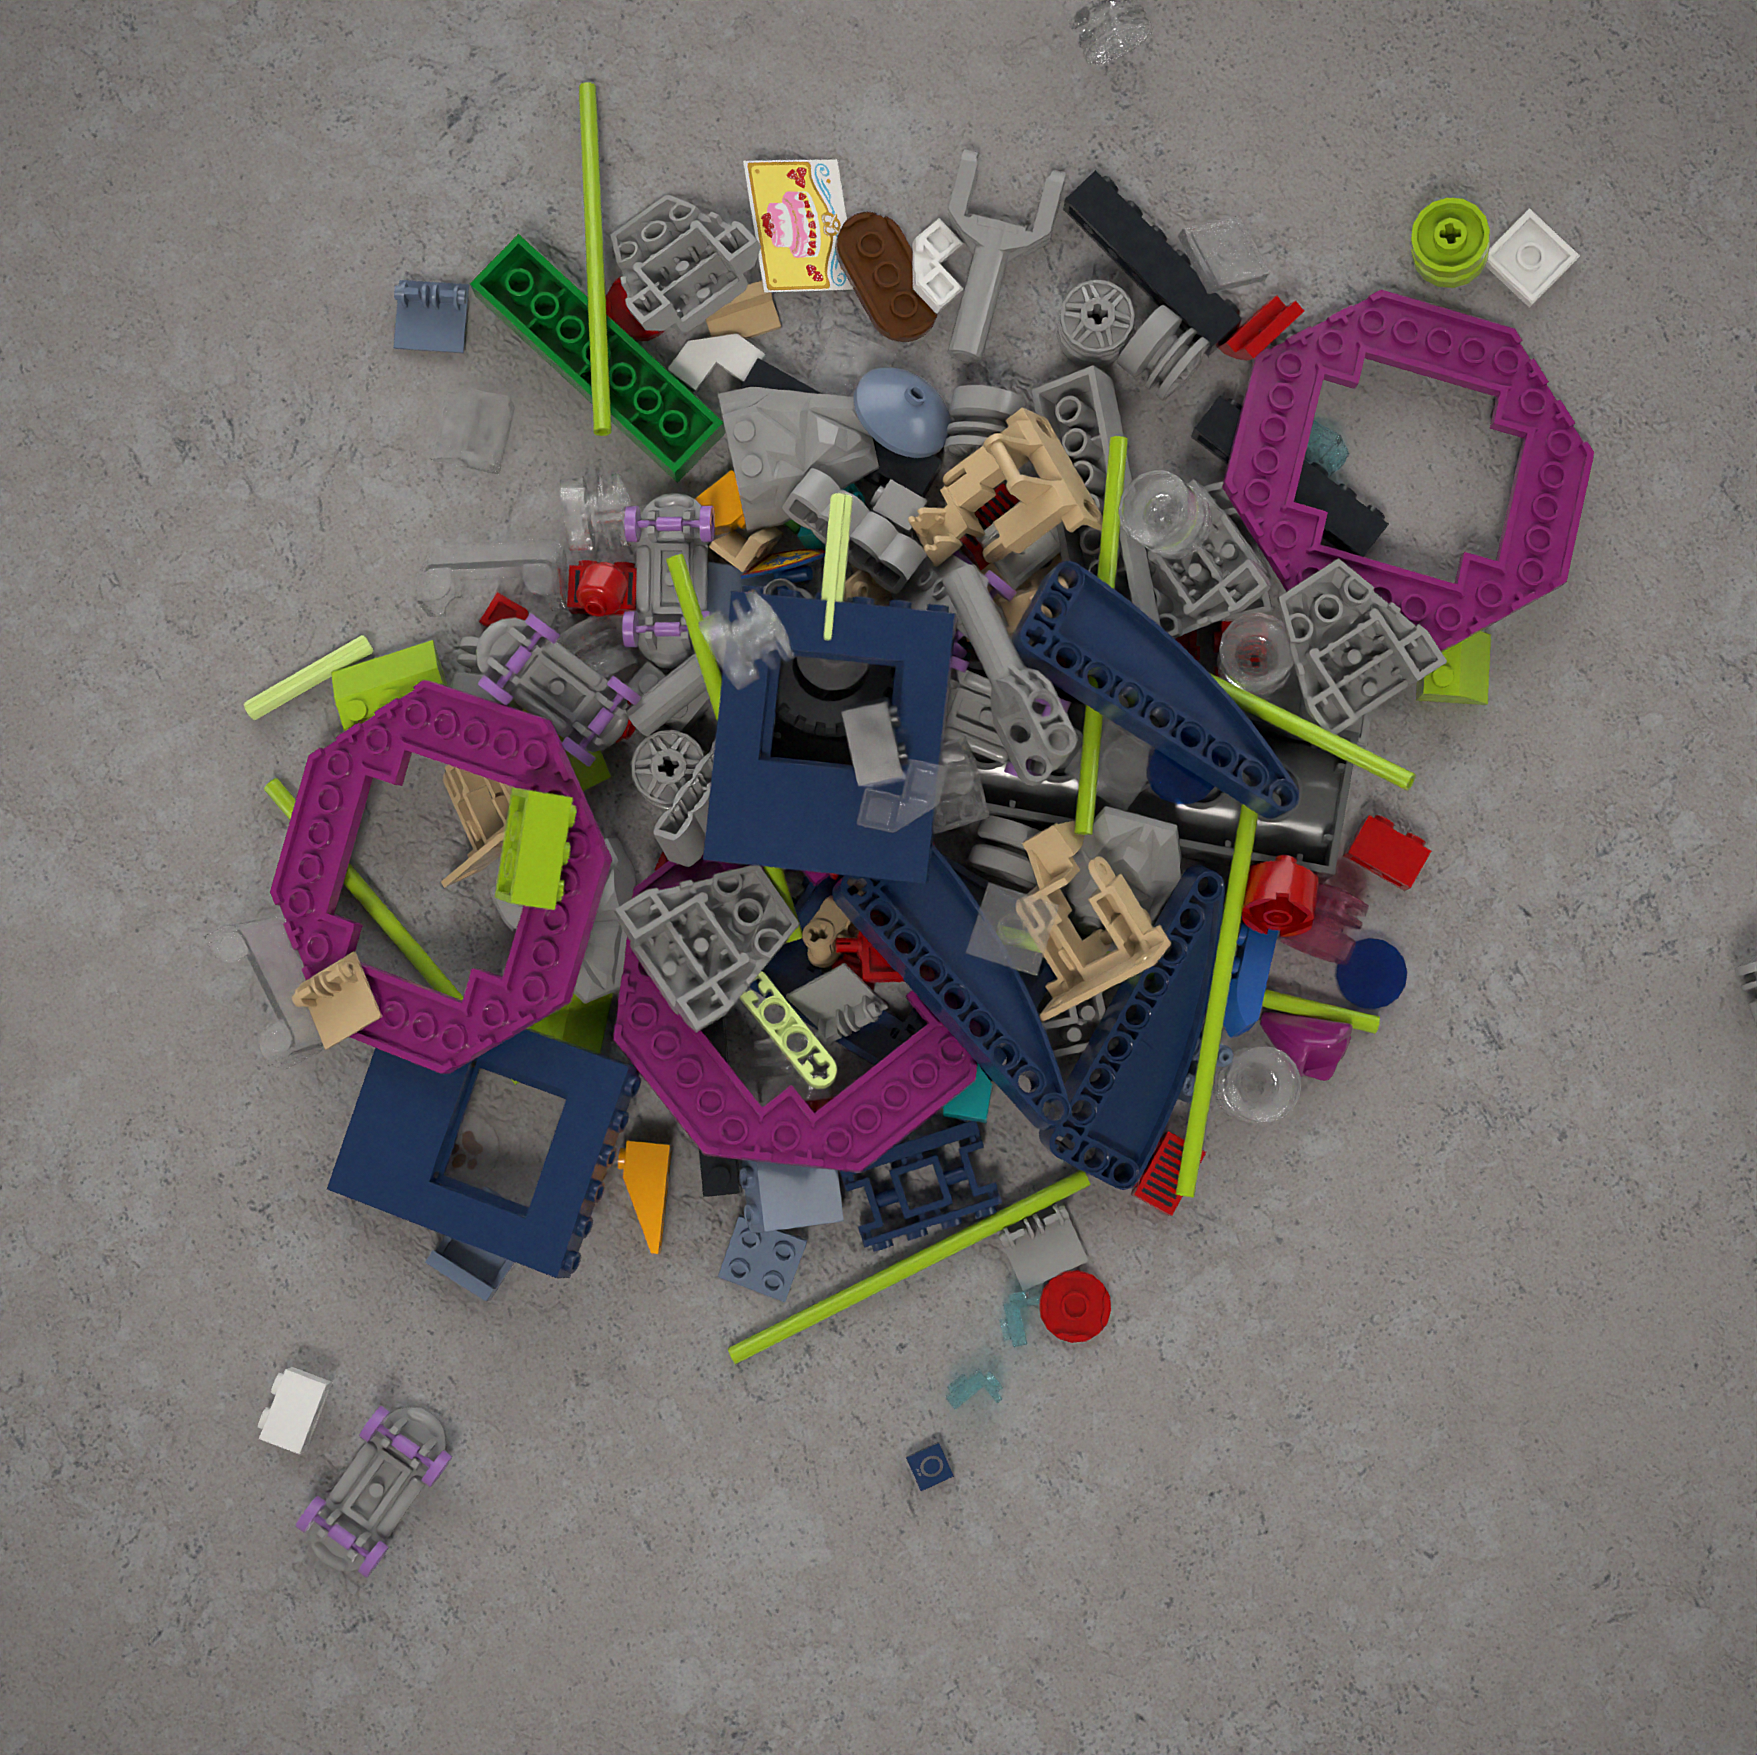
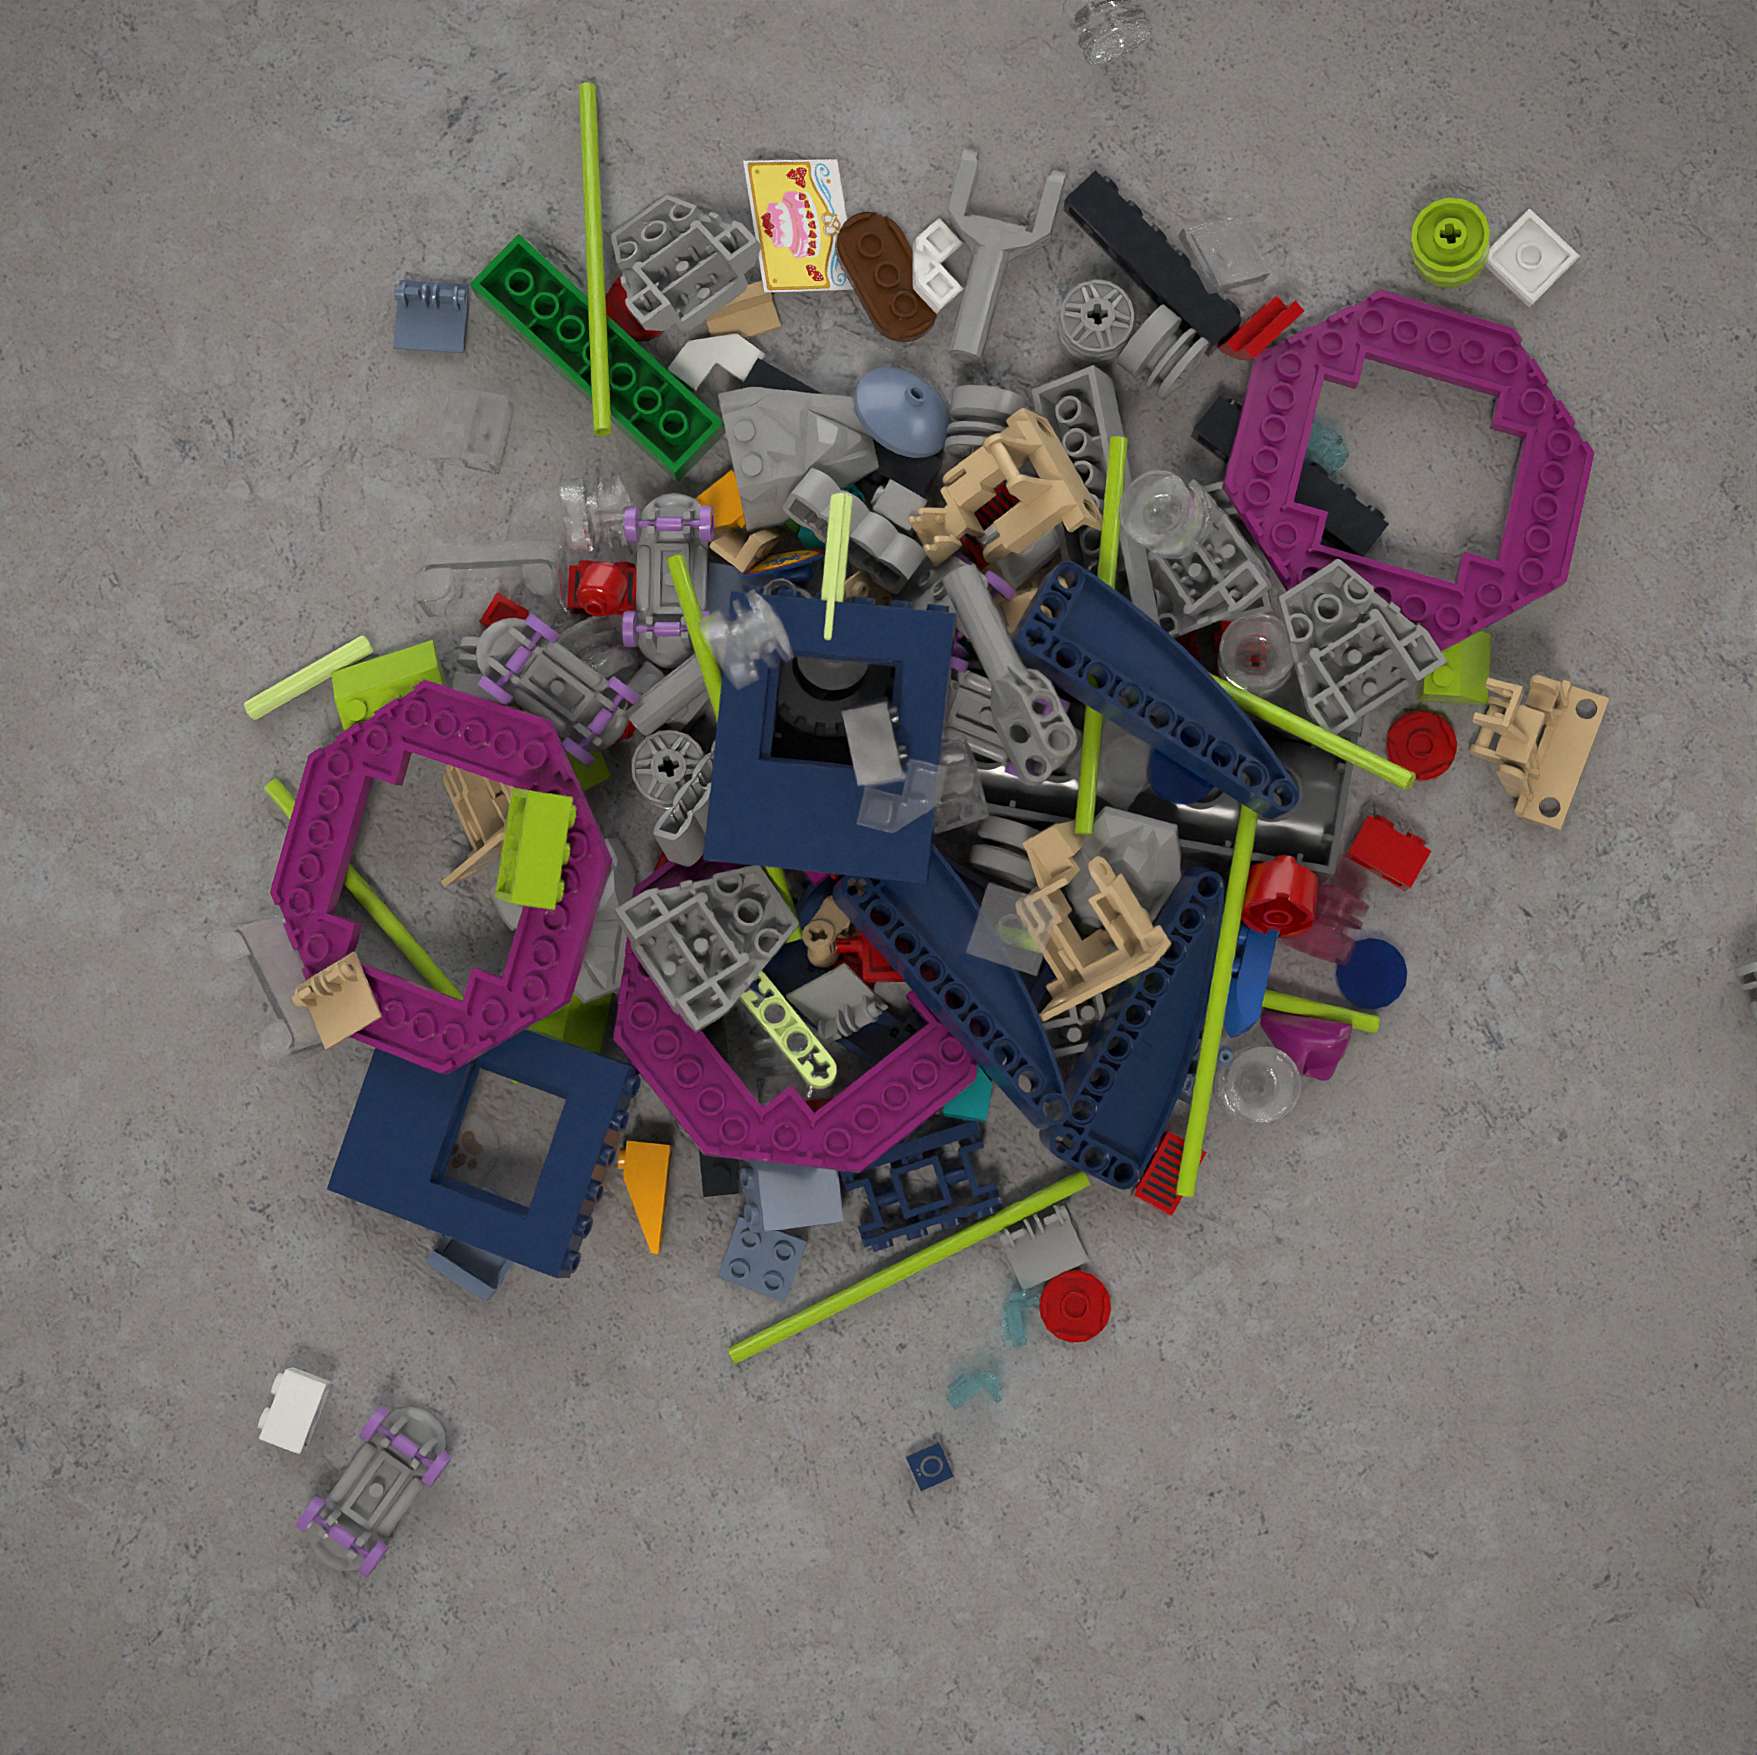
none -> red tile [1385,710,1458,782]
none -> tan container [1468,674,1610,831]

